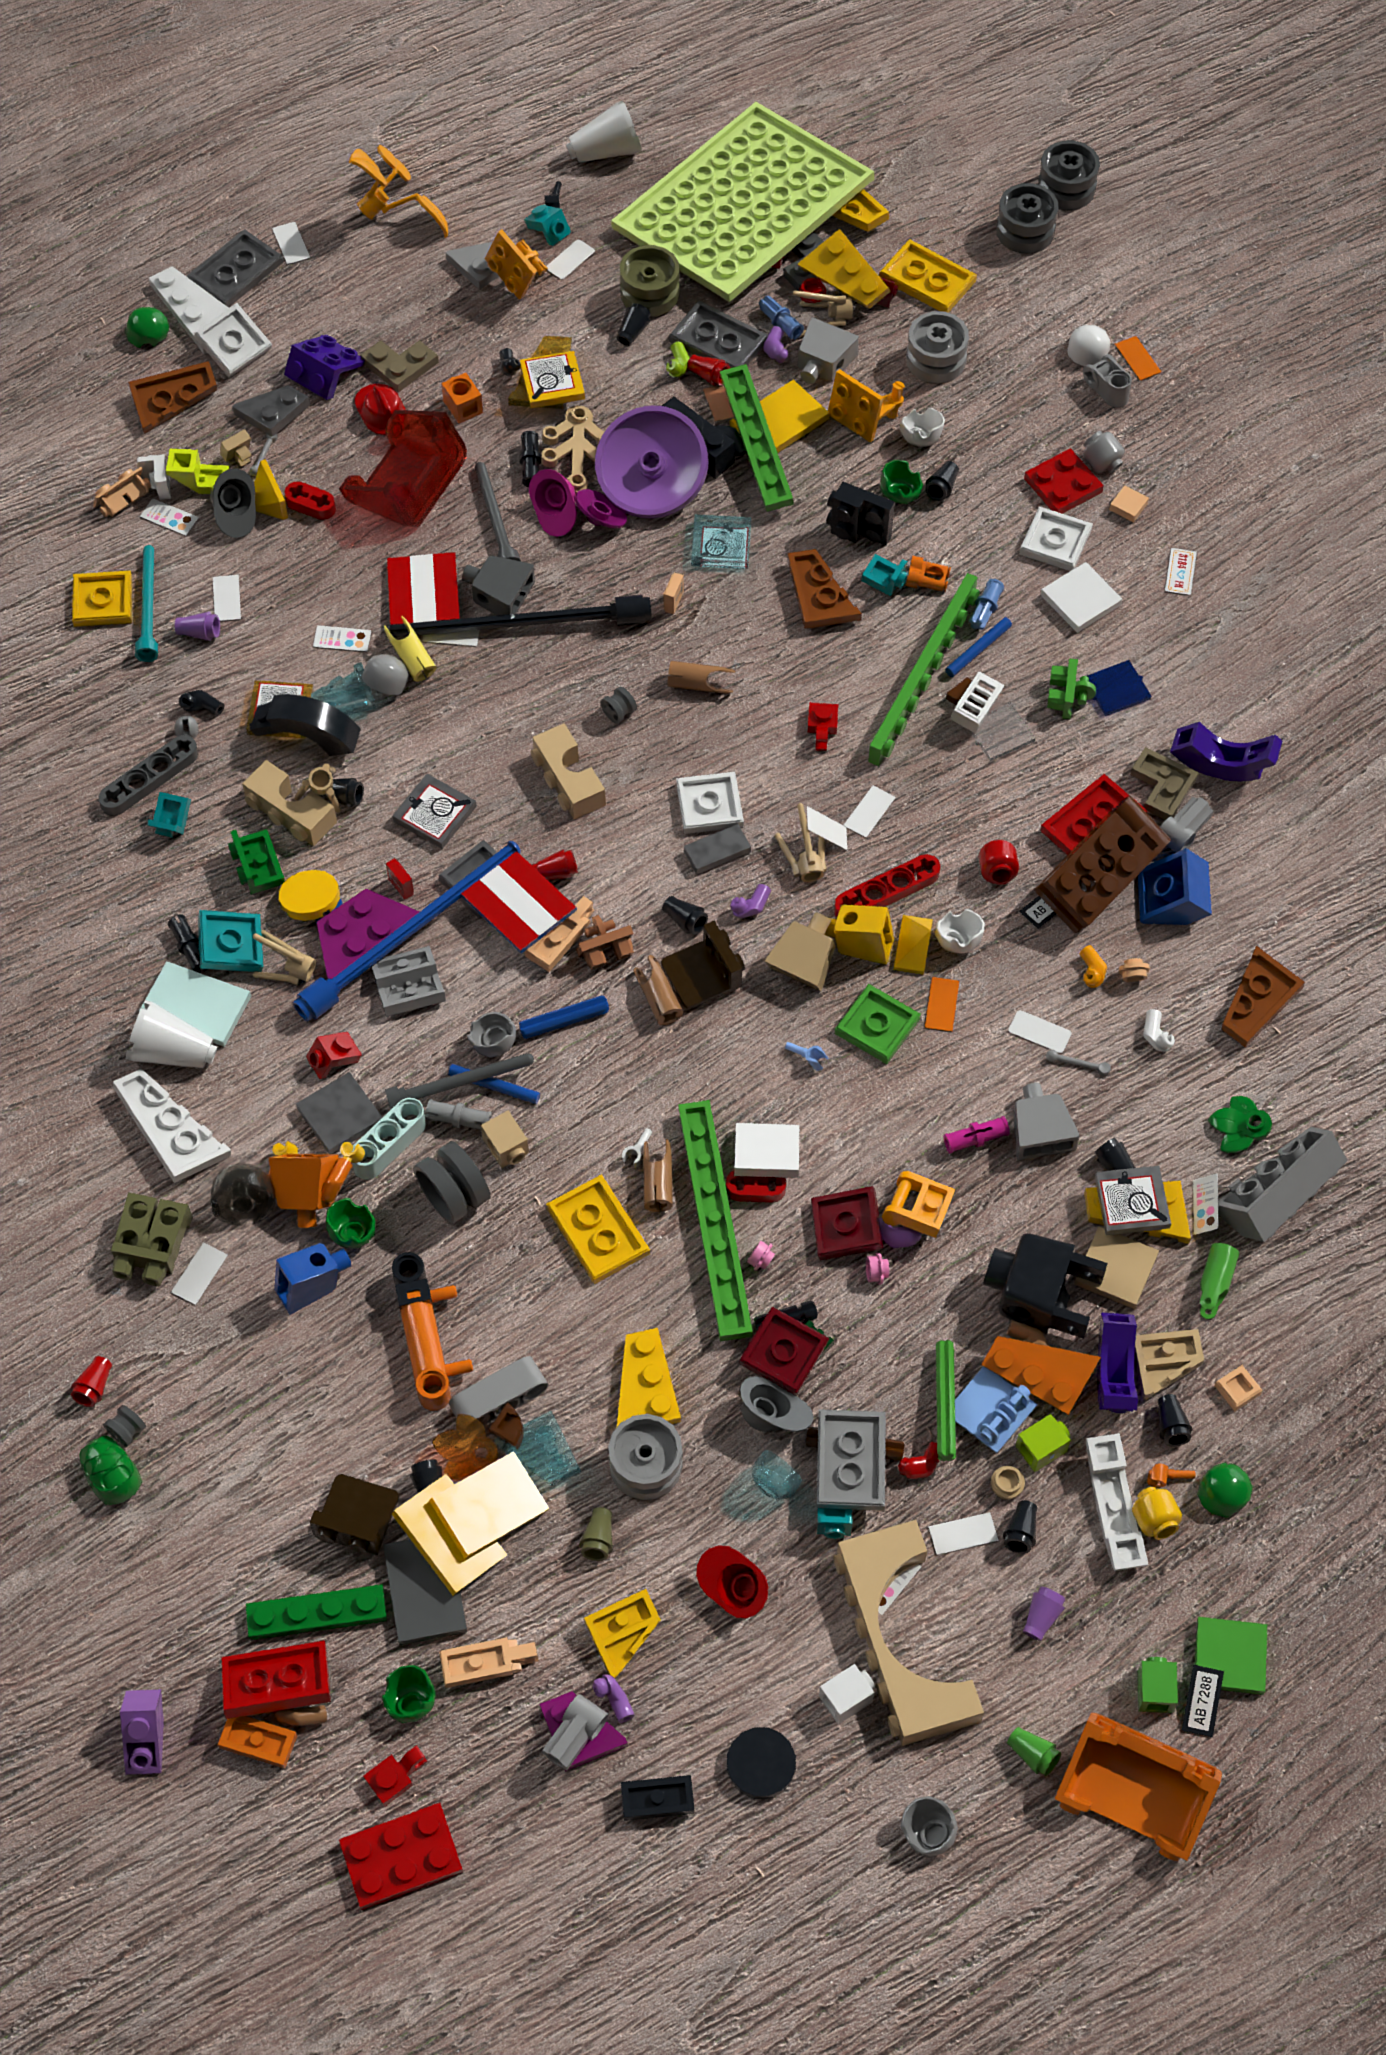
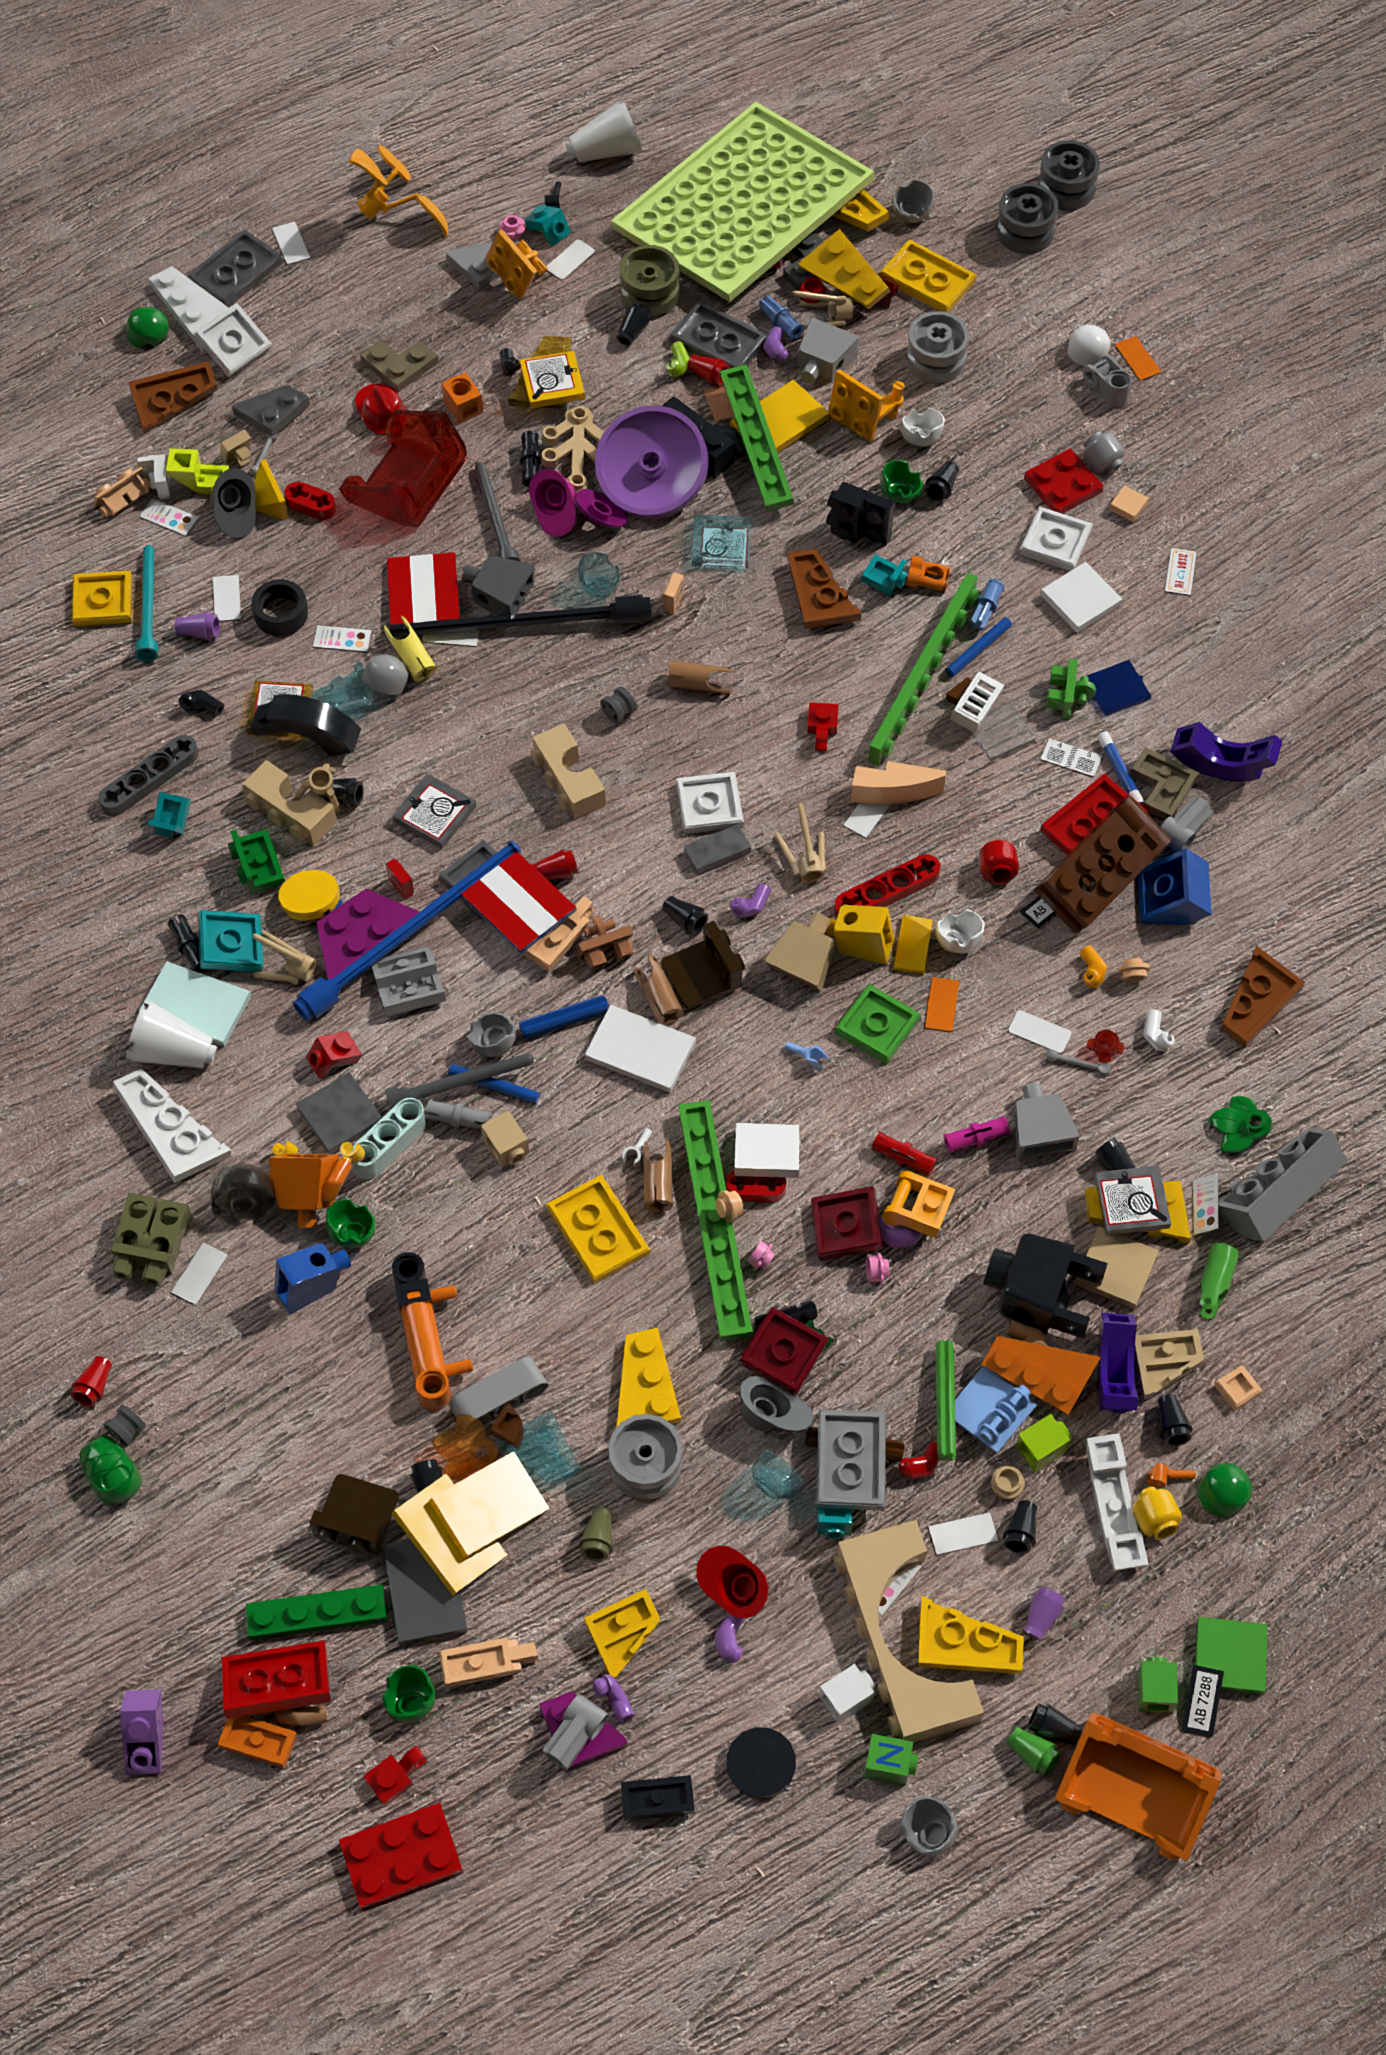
light grey hinge [174,716,199,738] -> none
dark purple bracket [284,335,365,400] -> none
dark grey wheel [413,1141,491,1224] -> none
white sticker [807,806,847,850] -> none
none -> black tyre [251,579,308,636]
none -> bright pink plate [499,215,525,241]
none -> clear light blue hair [577,552,620,597]
none -> white tile [585,1005,696,1093]
none -> medium lavender arm [714,1614,745,1663]
none -> light nougat plate [715,1190,743,1222]
none -> light nougat slope [851,761,947,804]
none -> bright green brick [864,1734,918,1786]
none -> red pin [871,1132,938,1177]
none -> light grey hair [892,179,935,223]
none -> yellow wing [918,1596,1024,1674]
none -> black cone [1027,1703,1083,1746]
none -> white sticker [1041,738,1102,777]
none -> clear red plate [1087,1029,1125,1063]
none -> blue bar [1097,731,1145,806]

